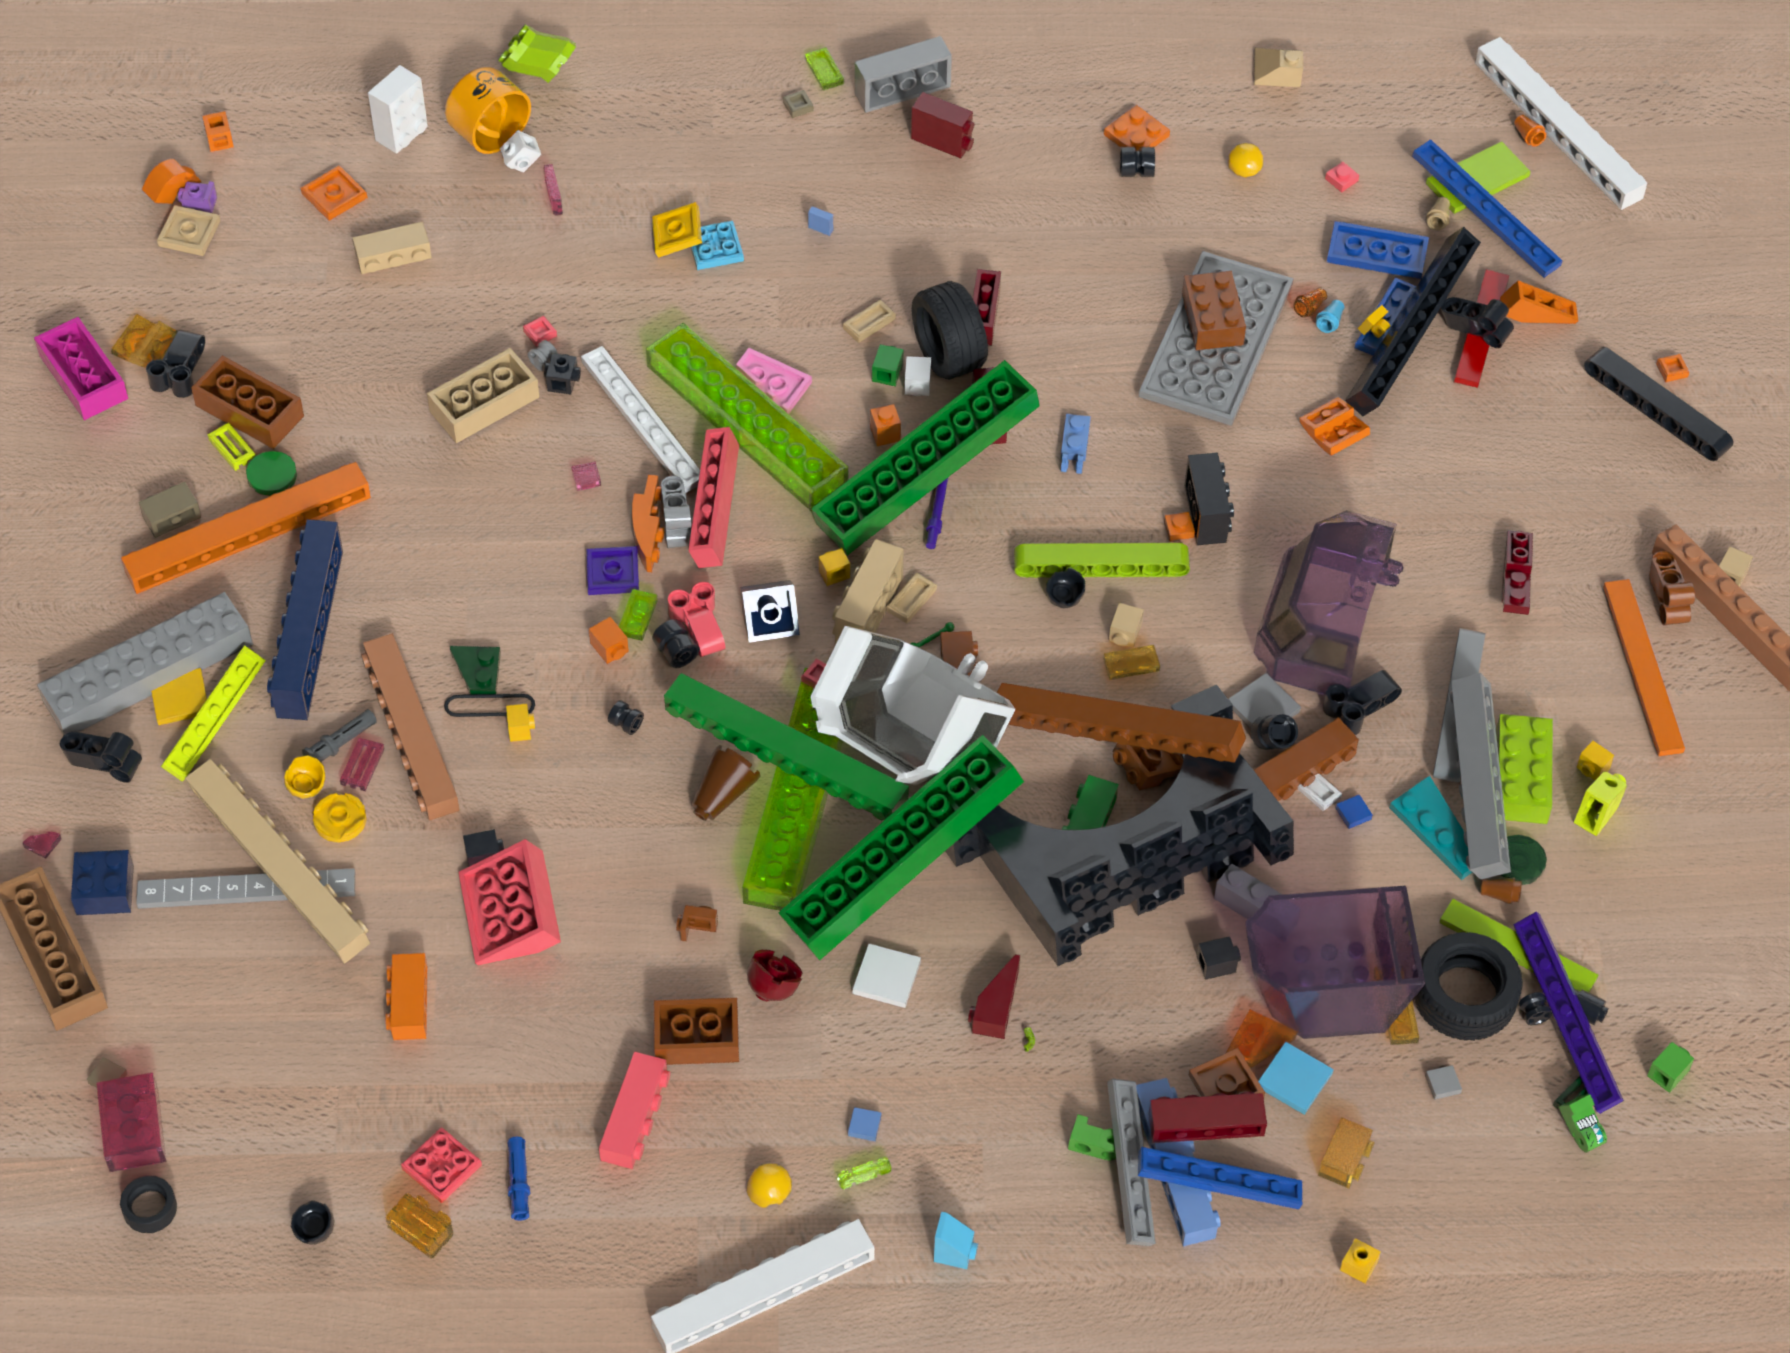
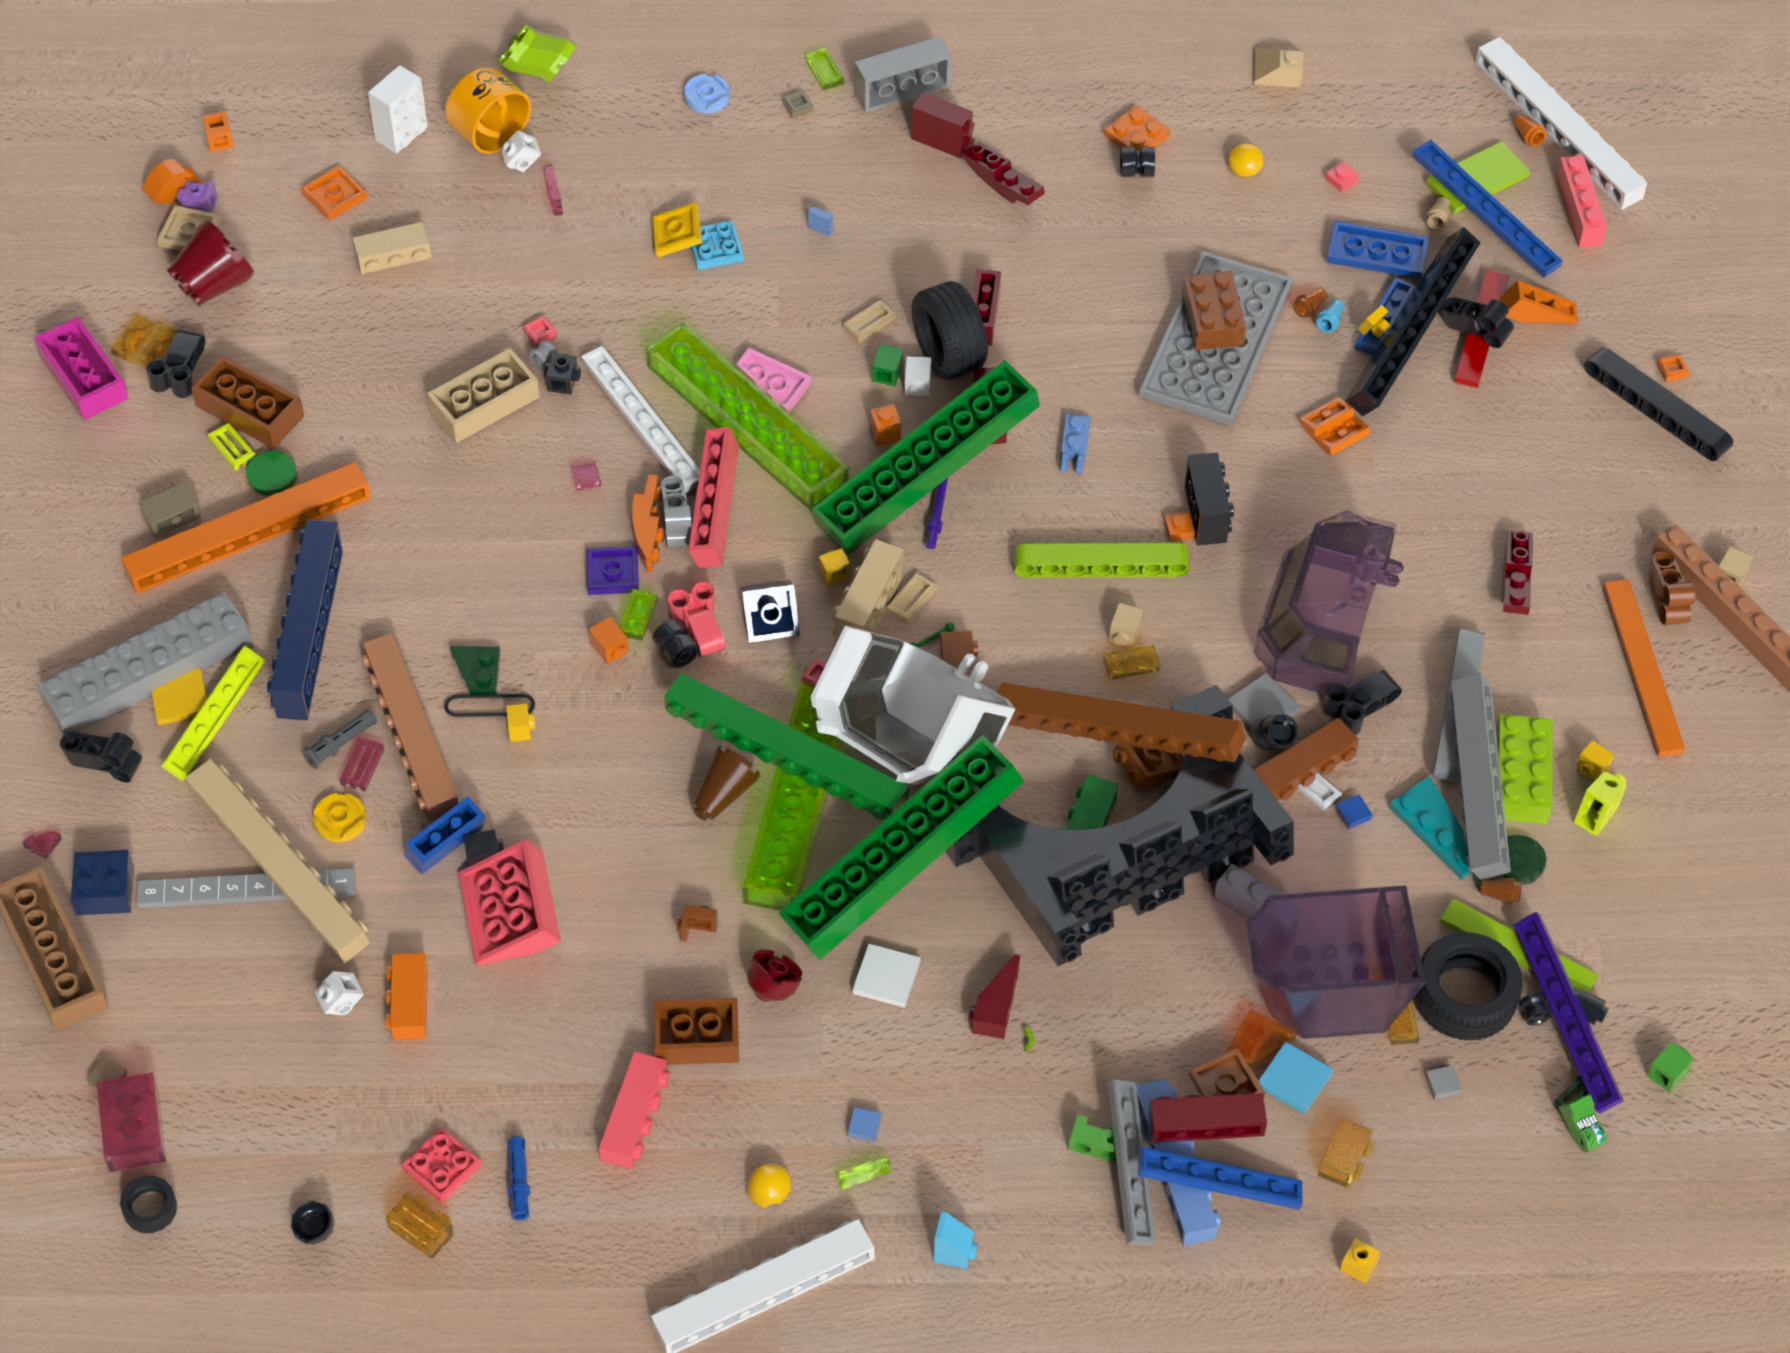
yellow hair [284,755,325,799] -> none
black wheel [608,700,644,735] -> none
black hair [1046,568,1086,609] -> none
black brick [1197,936,1241,980] -> none
none -> dark red cone [166,219,254,306]
none -> white brick [314,971,364,1015]
none -> blue brick [404,797,485,875]
none -> light blue tile [684,74,730,113]
none -> dark red slope [962,142,1045,206]
none -> coral brick [1556,155,1607,247]

